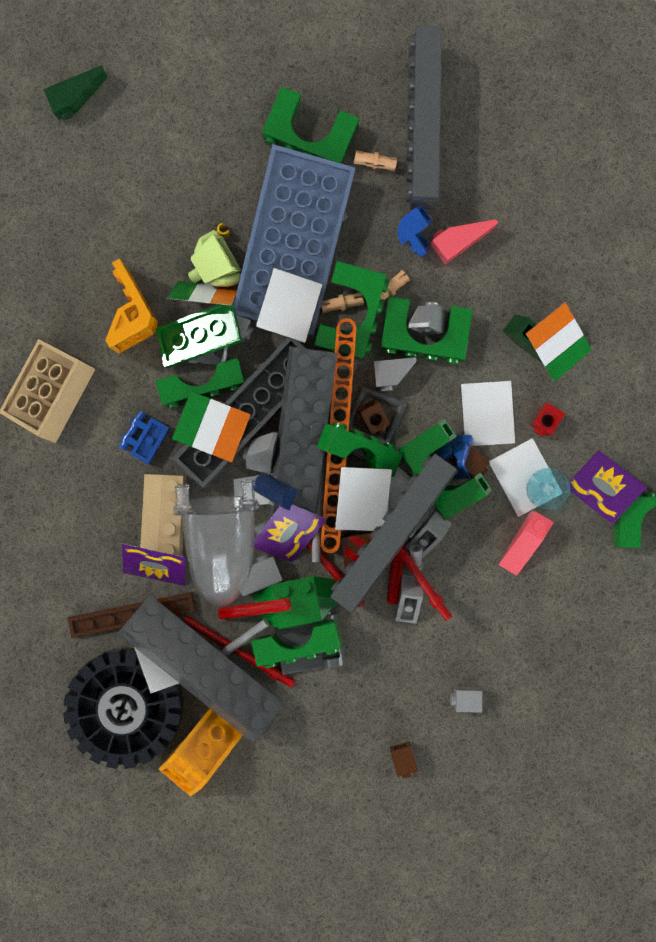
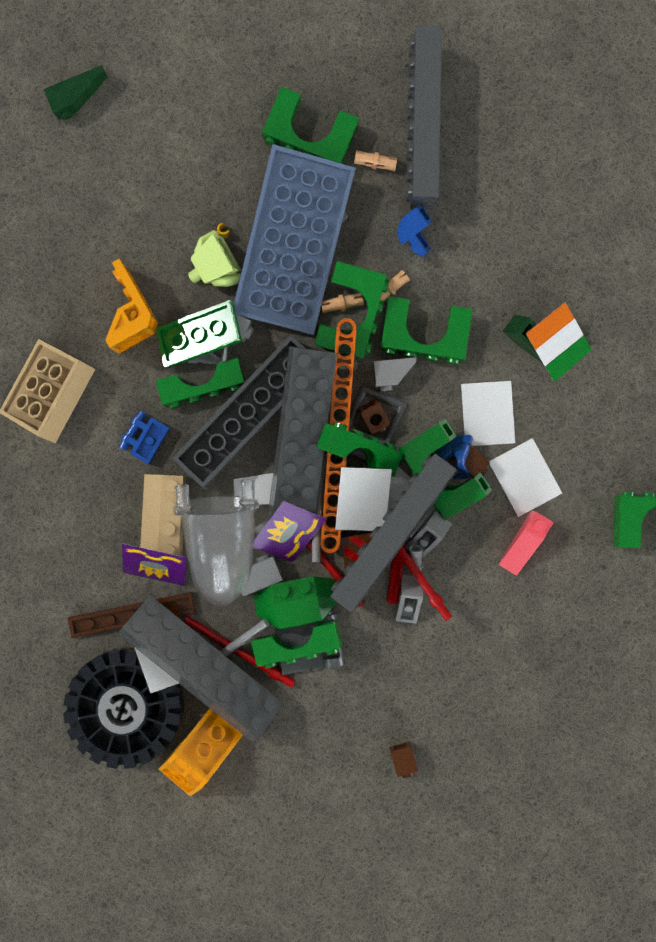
sticker [167,281,238,305] -> none
sticker [172,391,251,462] -> none
red axle [218,598,291,620] -> none
light grey slope [243,432,278,474] -> none
dark blue brick [253,473,298,510] -> none
white sticker [256,268,322,342] -> none
light grey slope [409,302,445,335] -> none
coral slope [431,219,498,265] -> none
light grey brick [450,687,482,713] -> none
clear light blue plate [526,468,570,510] -> none
red brick [530,402,566,437] -> none
dark purple sticker [564,450,647,525] -> none

